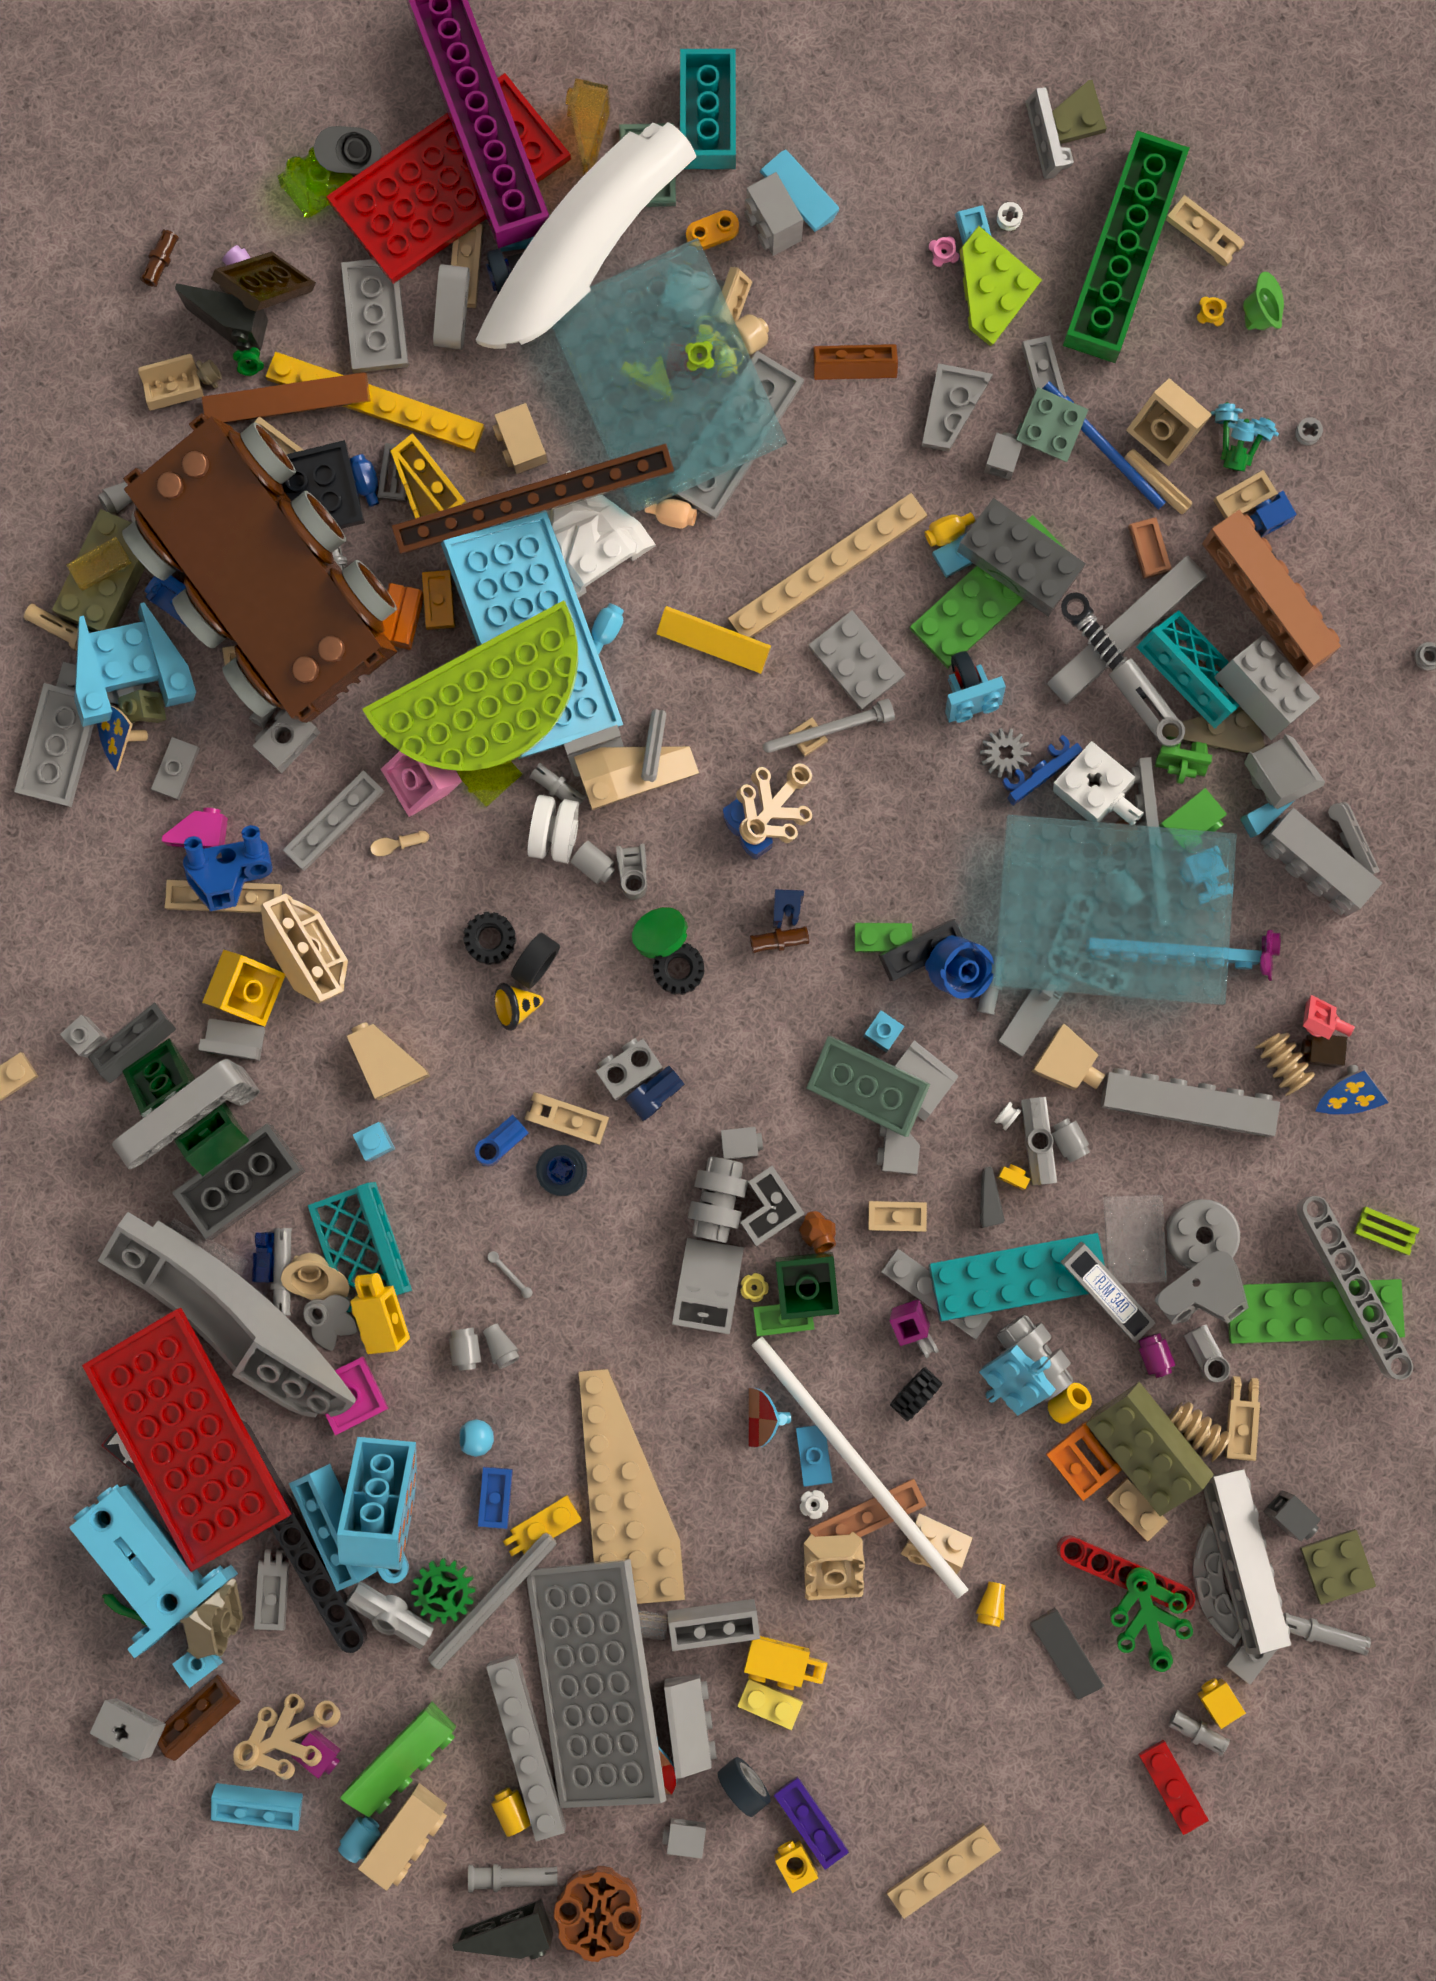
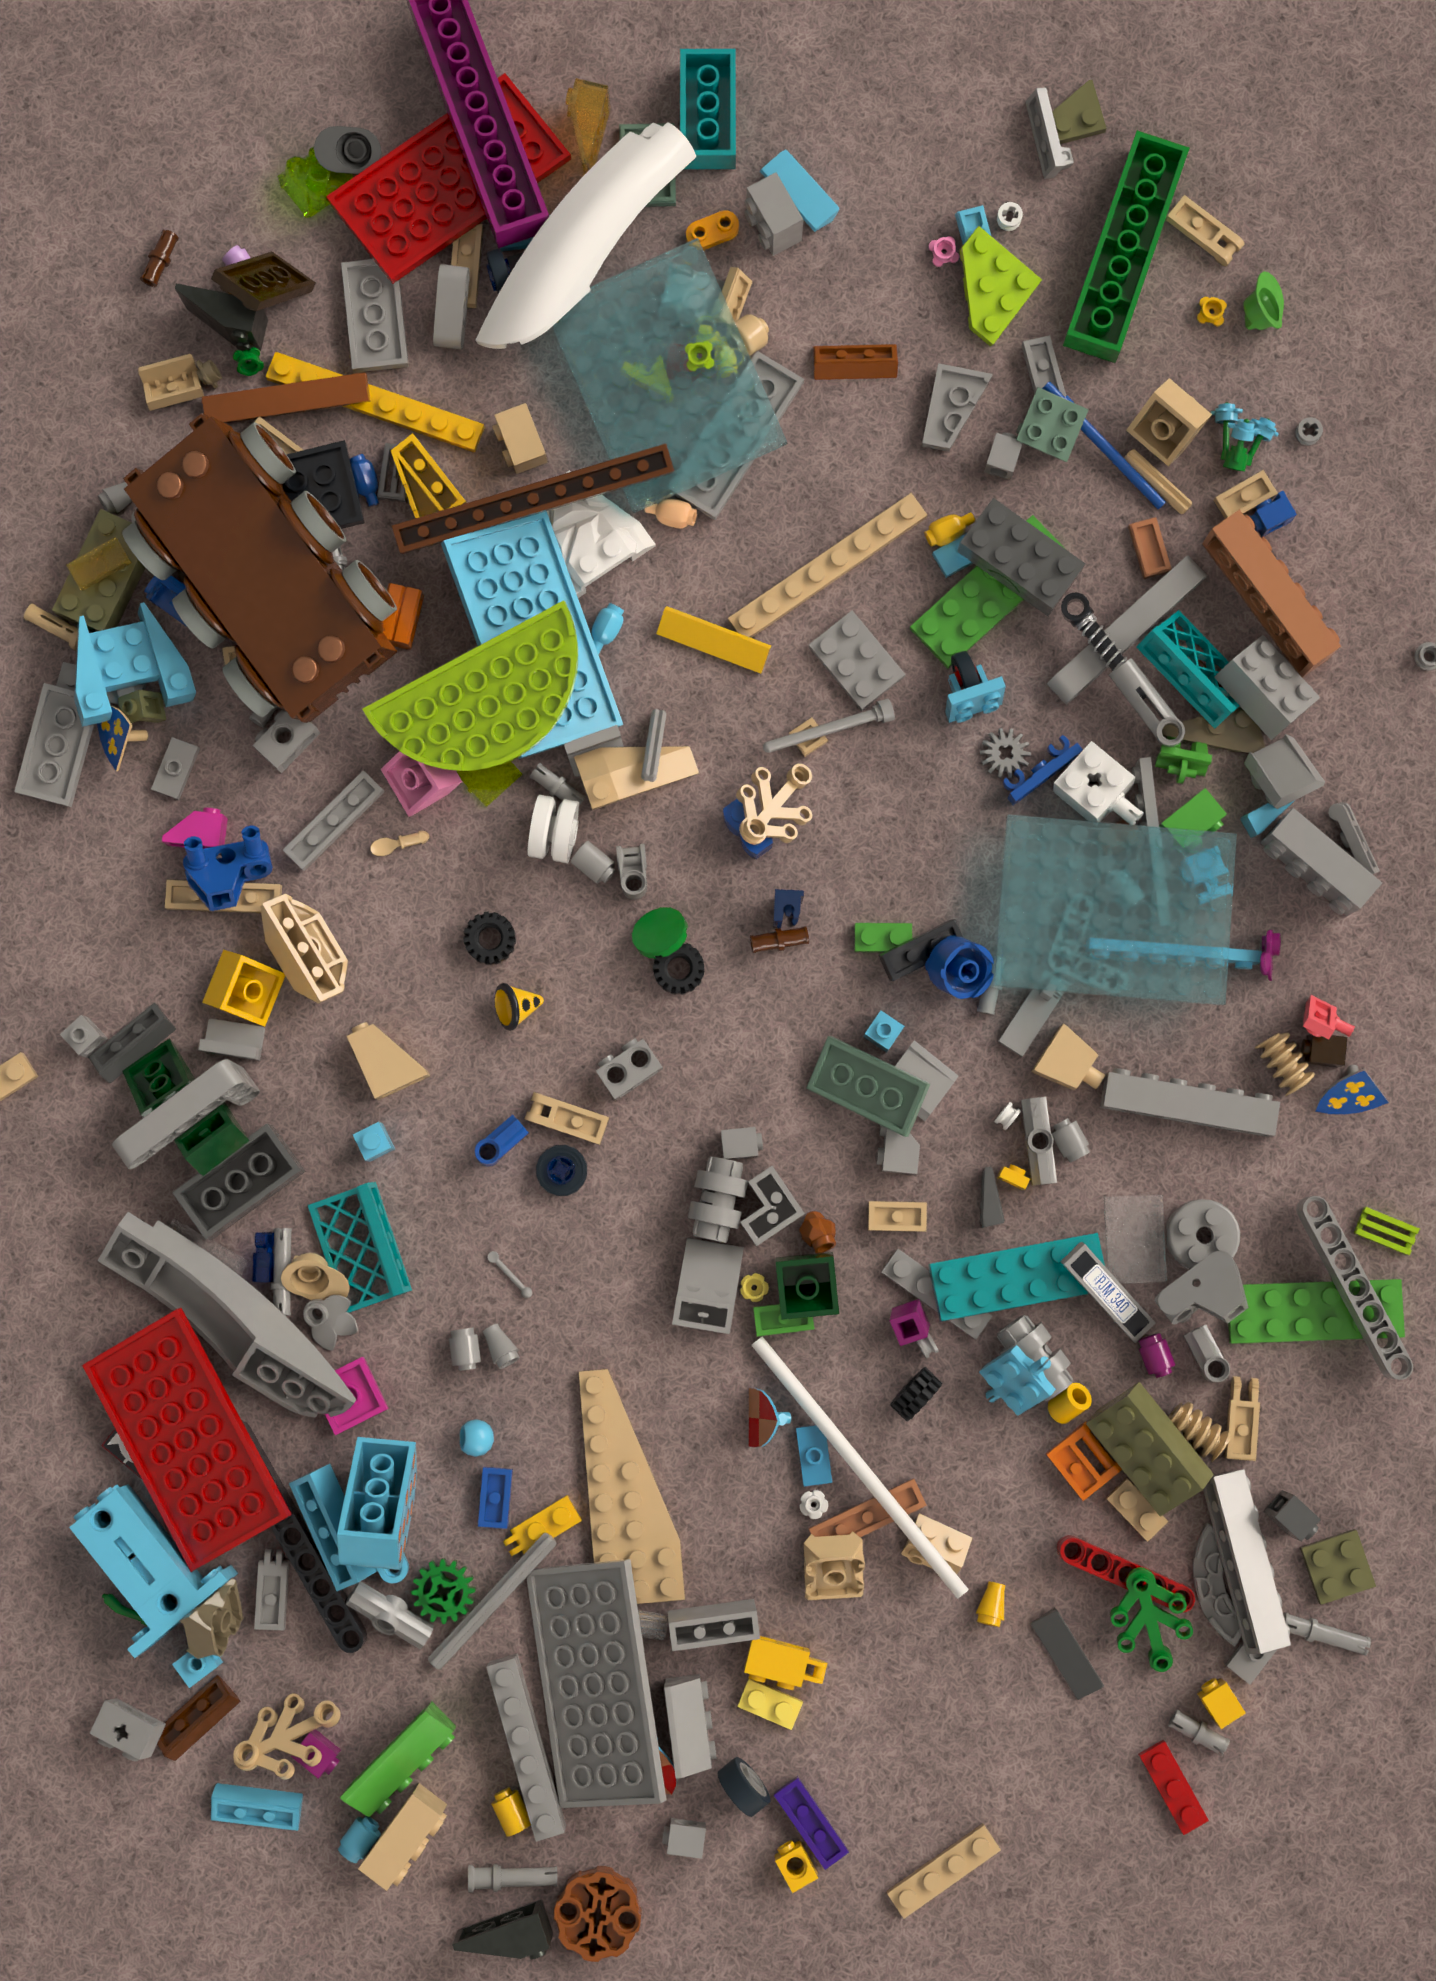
yellow brick [350,1273,410,1354] -> none
light orange plate [422,570,455,630] -> none
black tyre [511,932,560,989] -> none
dark blue piece [625,1066,685,1121] -> none

